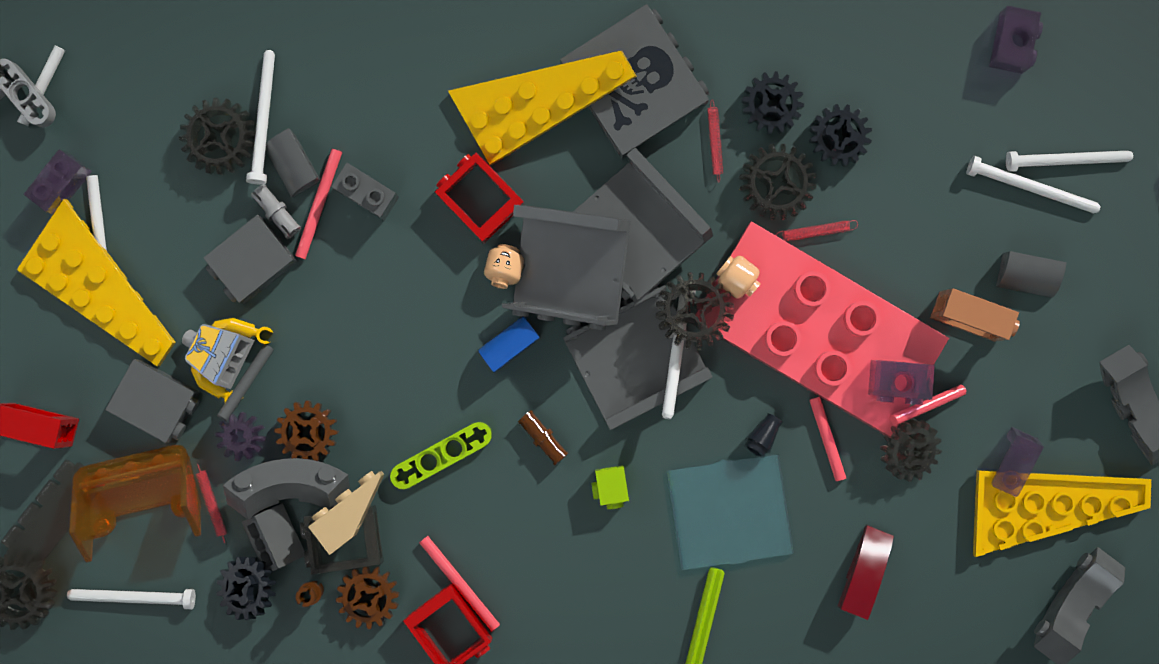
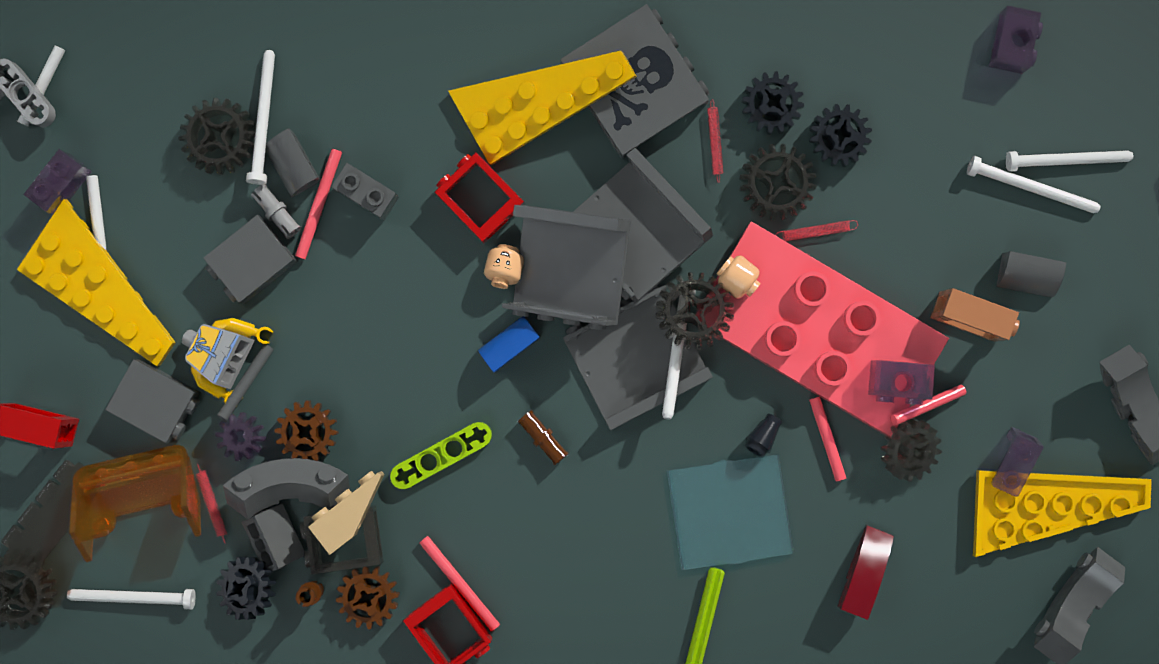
lime brick [591,465,629,509] -> none

